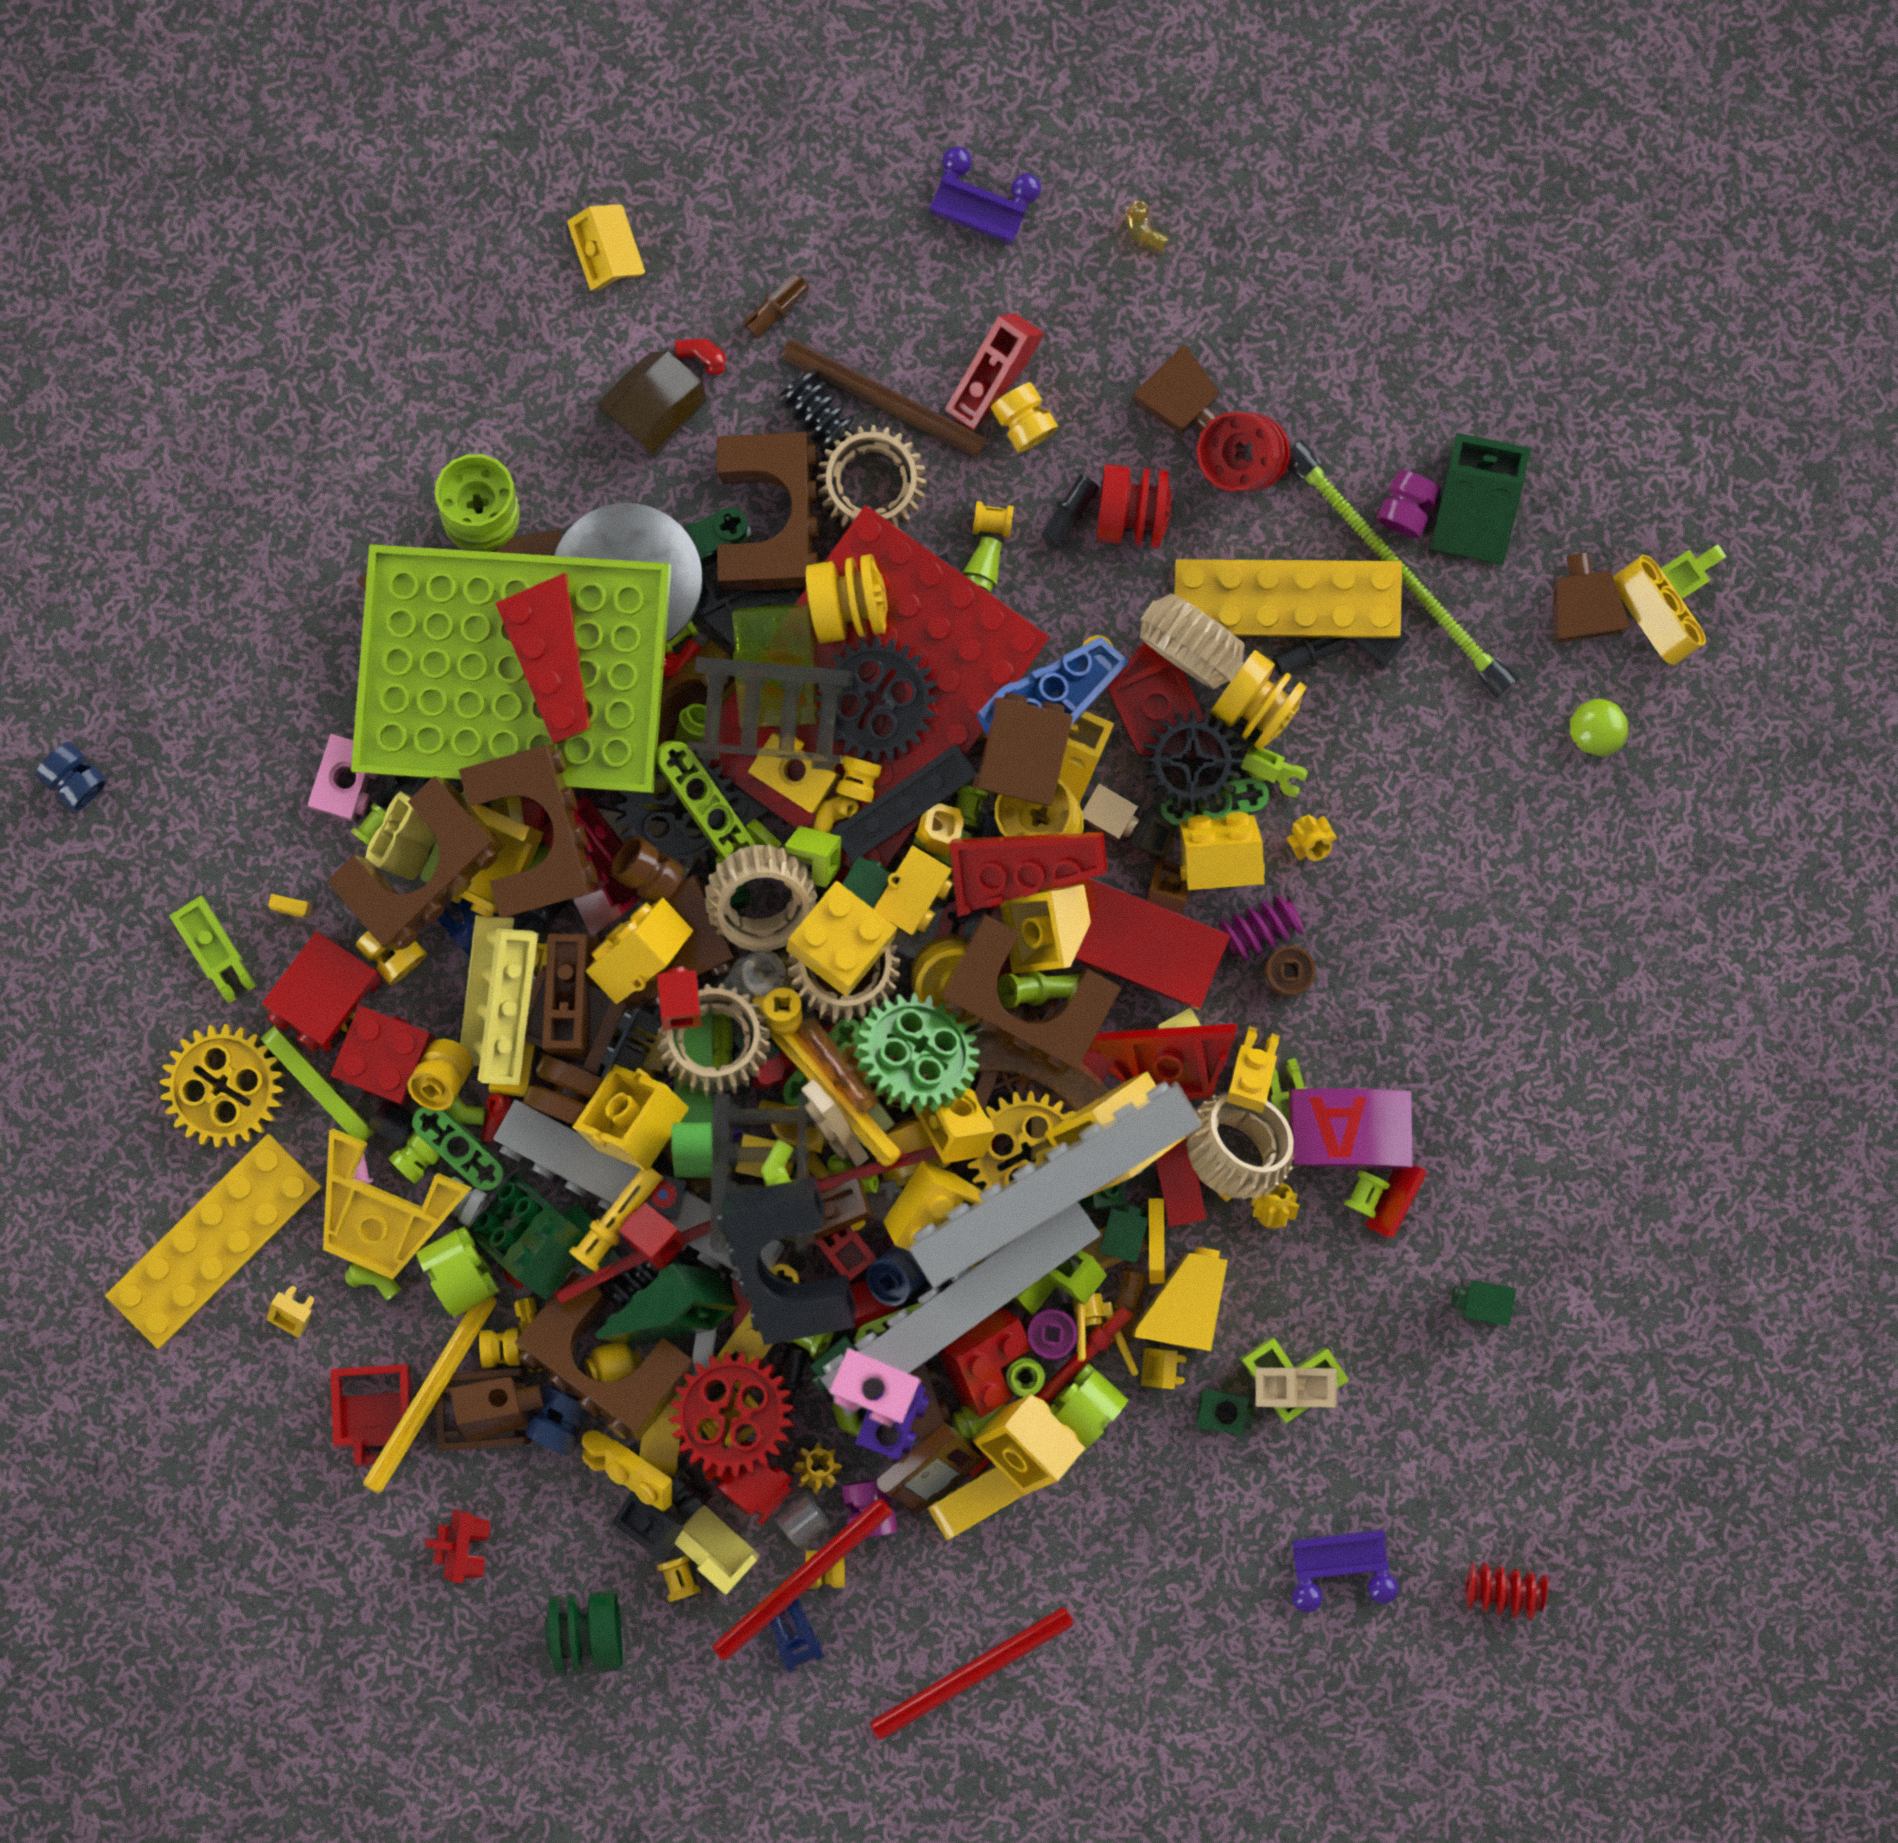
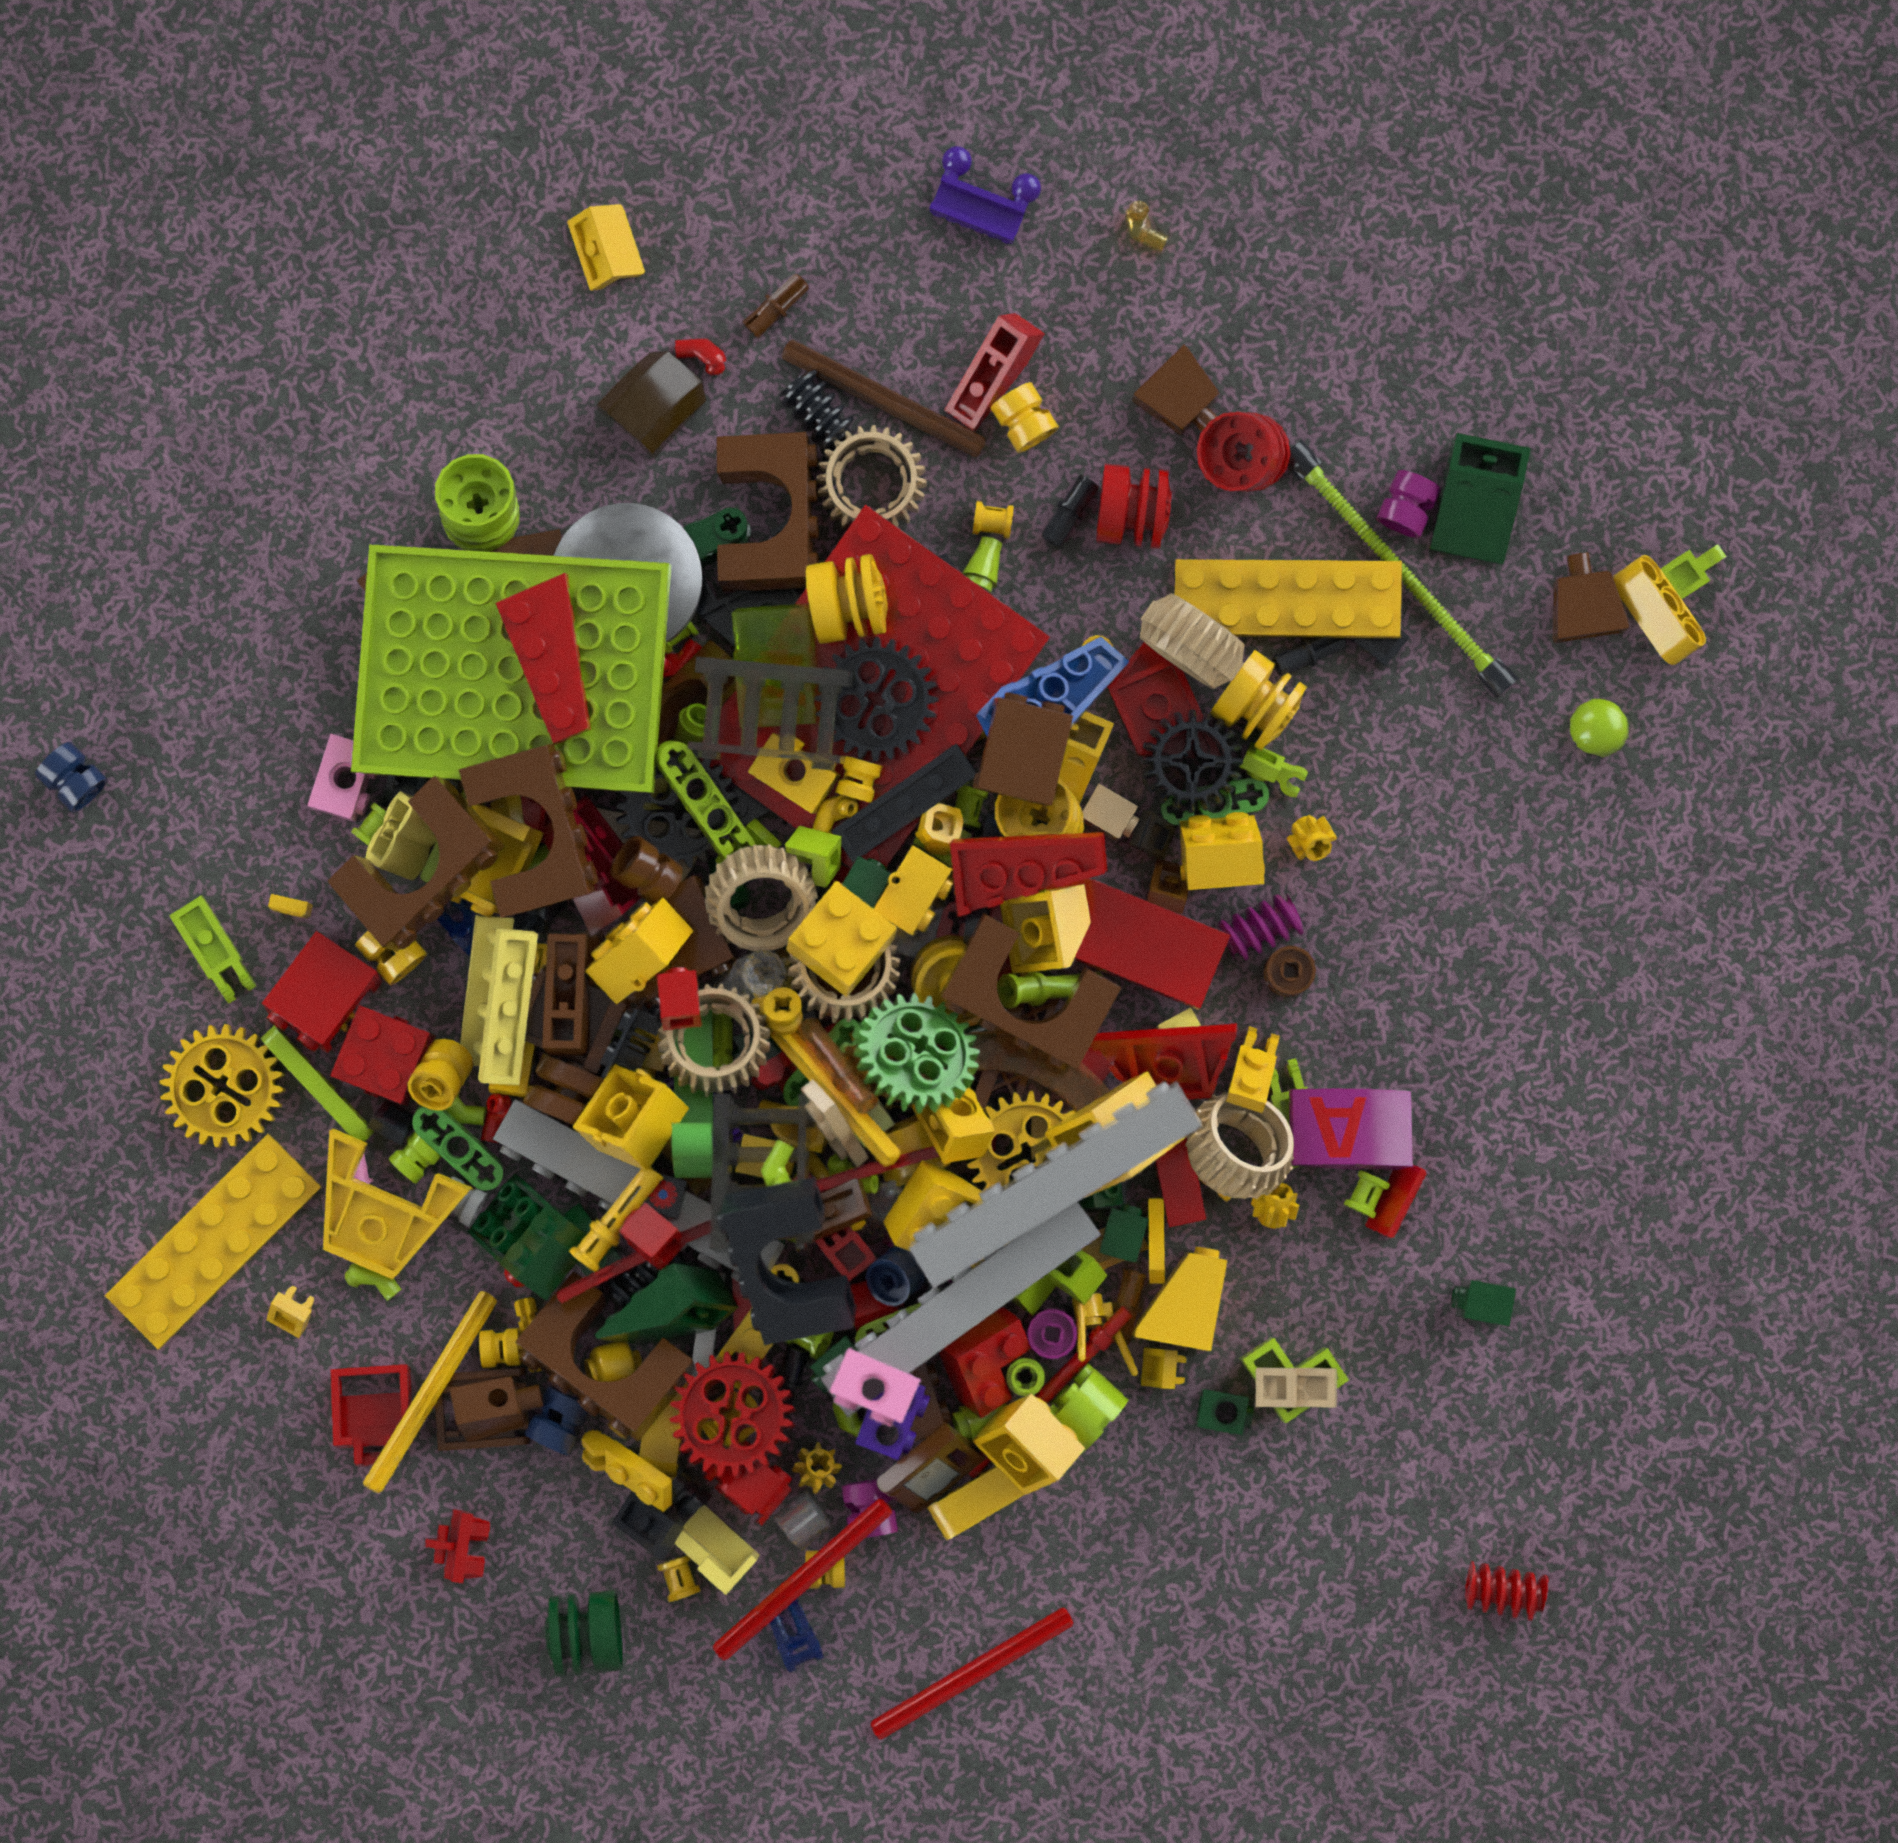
lime brick [416,1226,500,1318] -> none
dark purple gear [1292,1530,1399,1613] -> none

